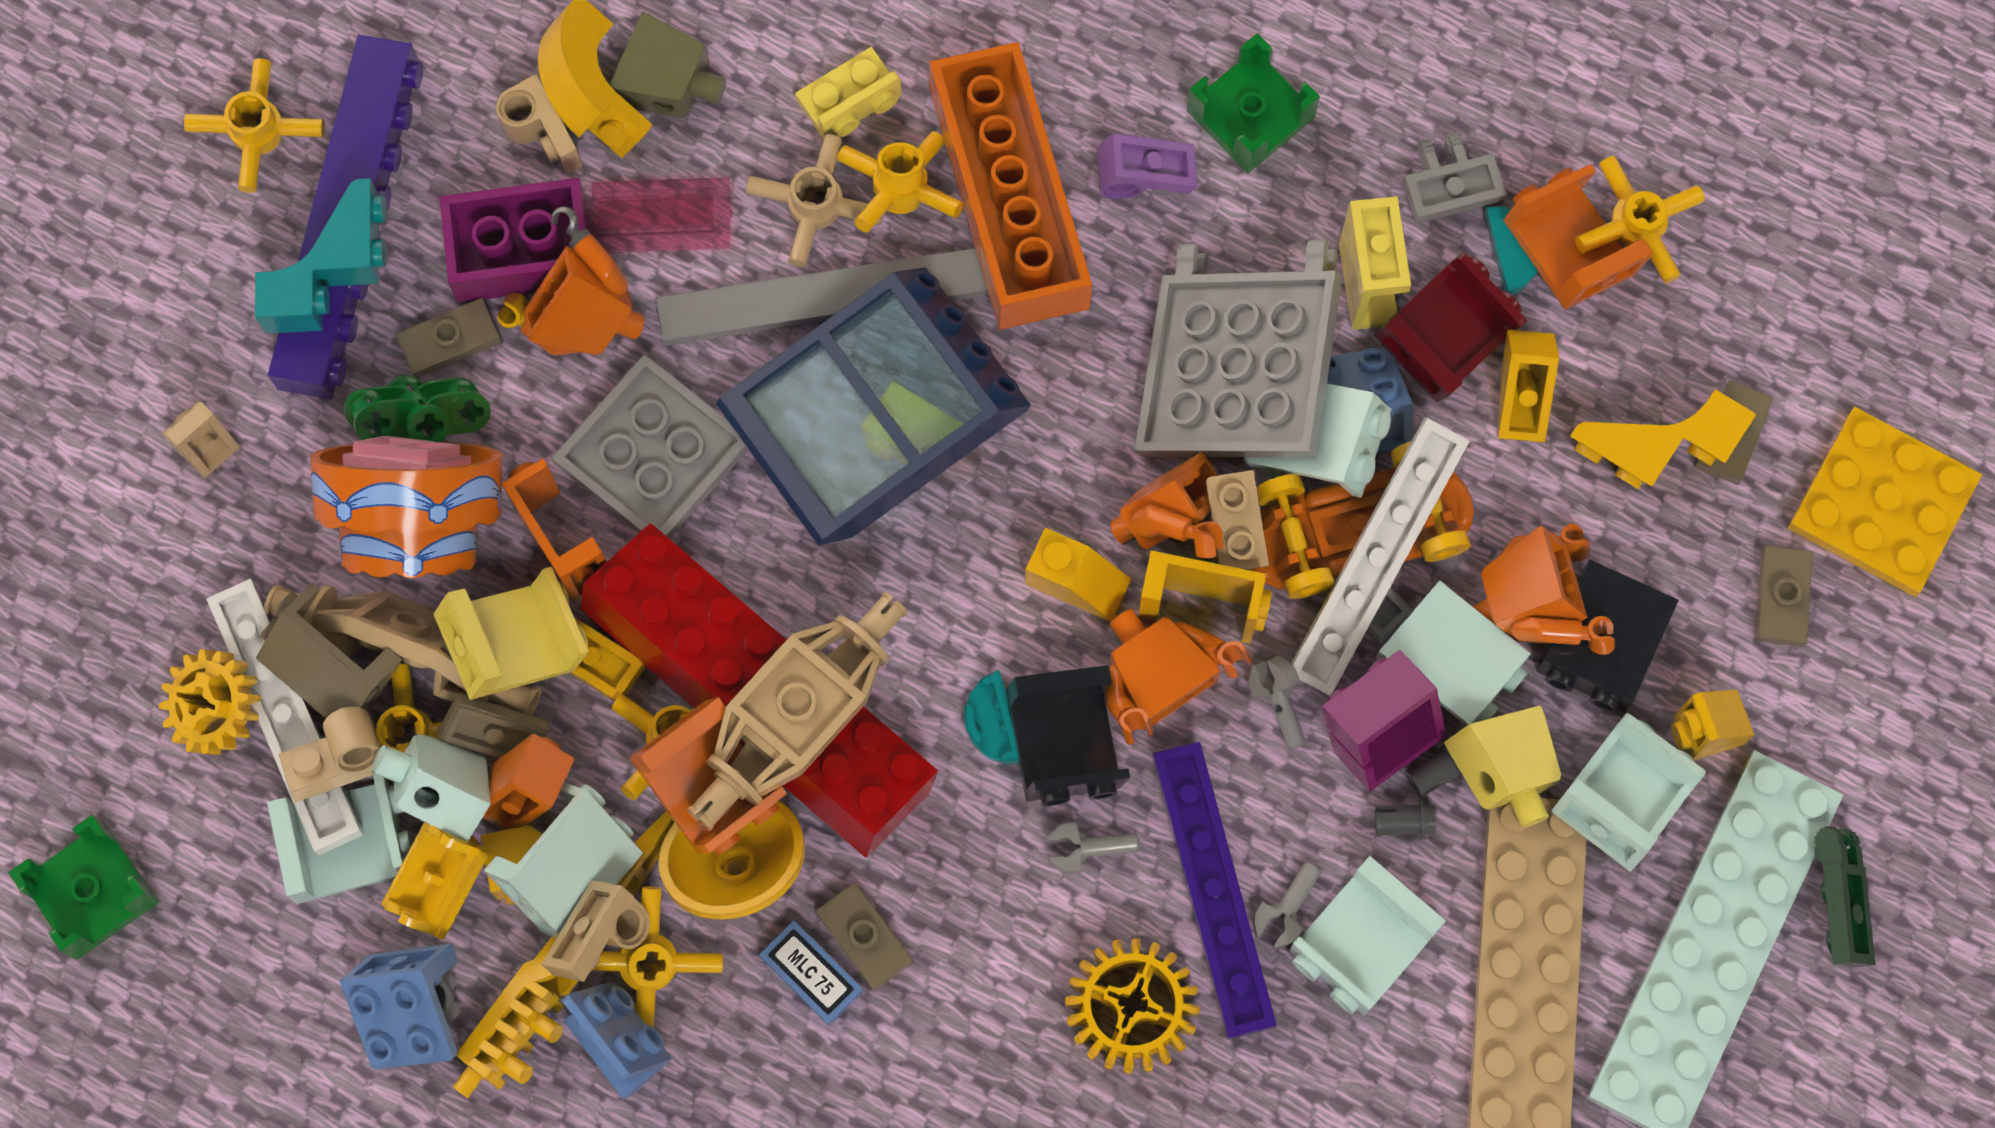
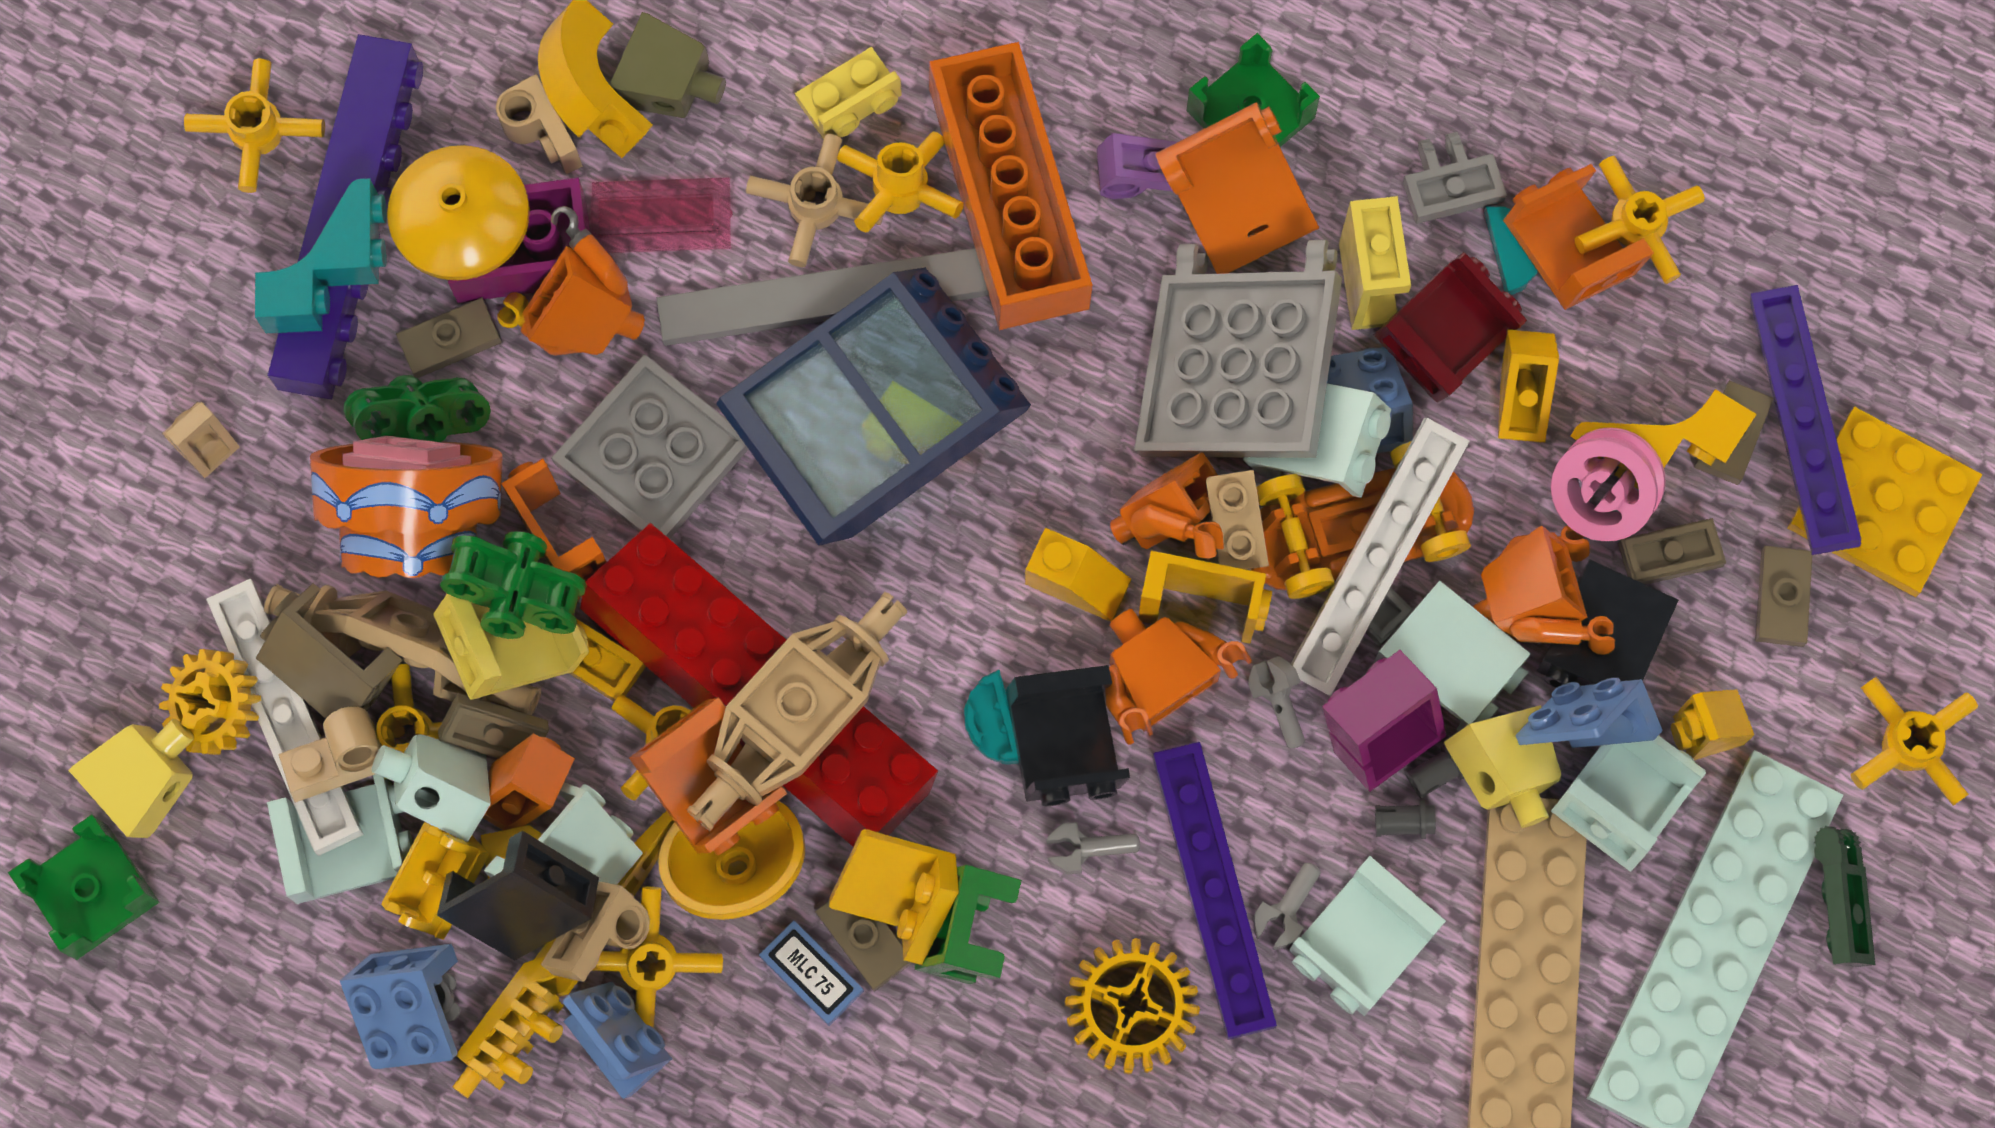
none -> light yellow torso [68,719,194,838]
none -> yellow dish [387,145,530,280]
none -> black panel [437,830,599,961]
none -> green axle [440,531,587,639]
none -> yellow bracket [829,829,959,965]
none -> green panel [914,865,1022,984]
none -> orange door [1156,102,1320,274]
none -> medium blue bracket [1515,678,1663,748]
none -> bright pink wheel [1551,428,1666,541]
none -> dark tan plate [1618,518,1726,585]
none -> dark purple plate [1750,285,1861,555]
none -> yellow bar [1850,677,1978,806]

